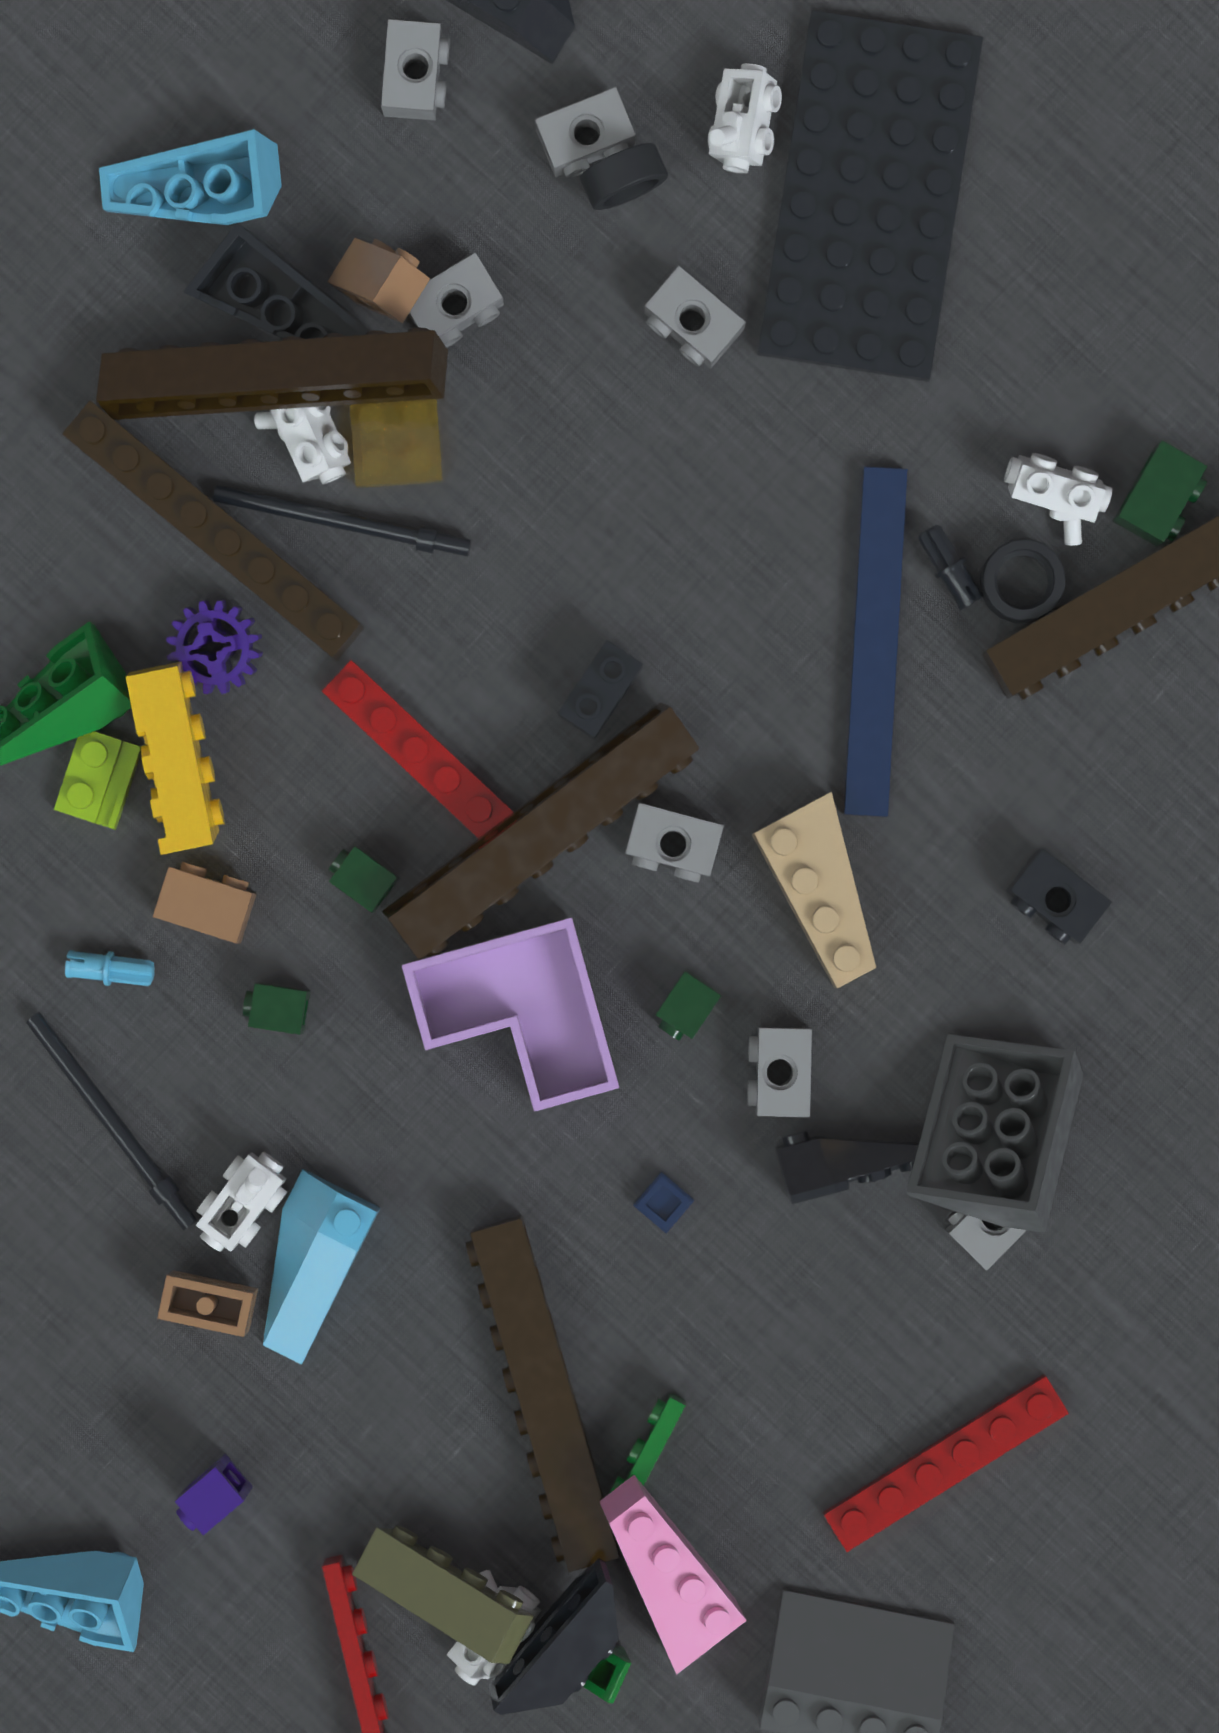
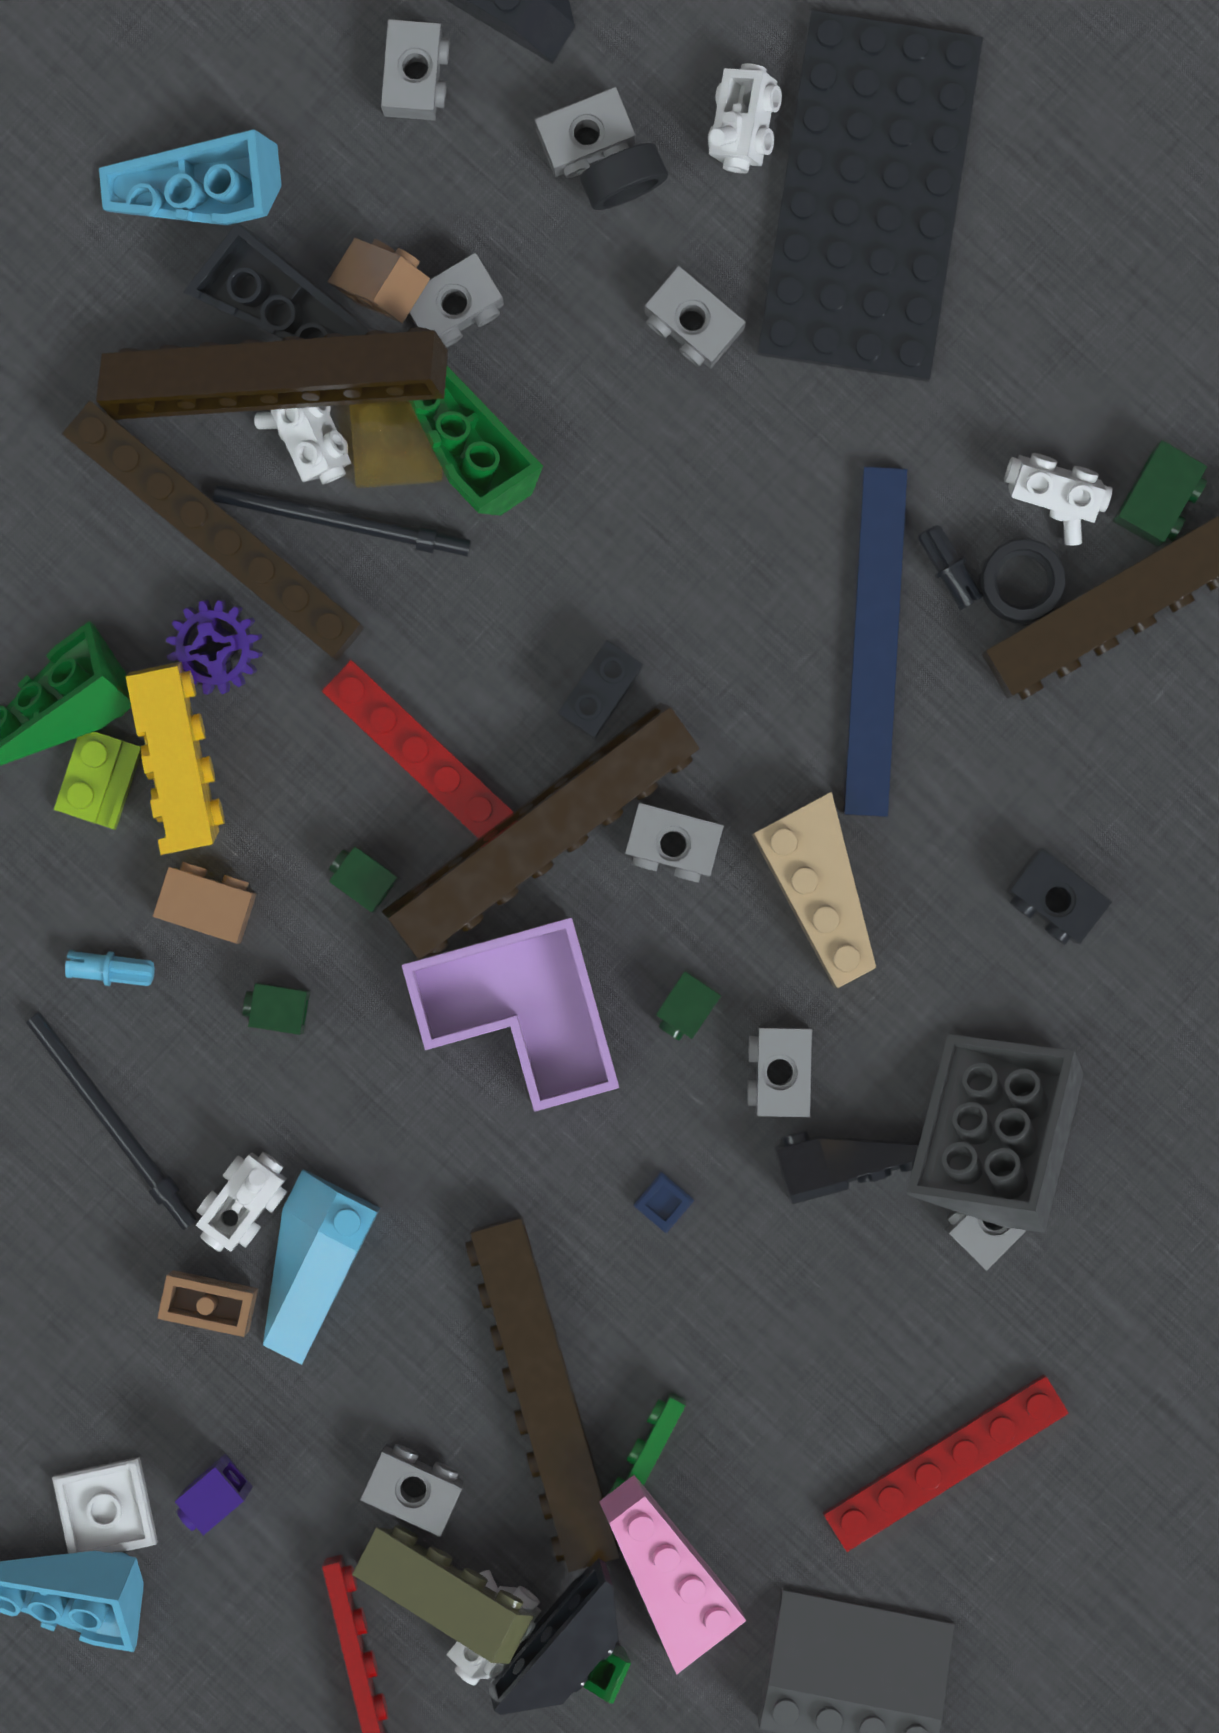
none -> white tile [52,1457,158,1554]
none -> light grey brick [360,1444,464,1536]
none -> green wedge [409,366,543,516]

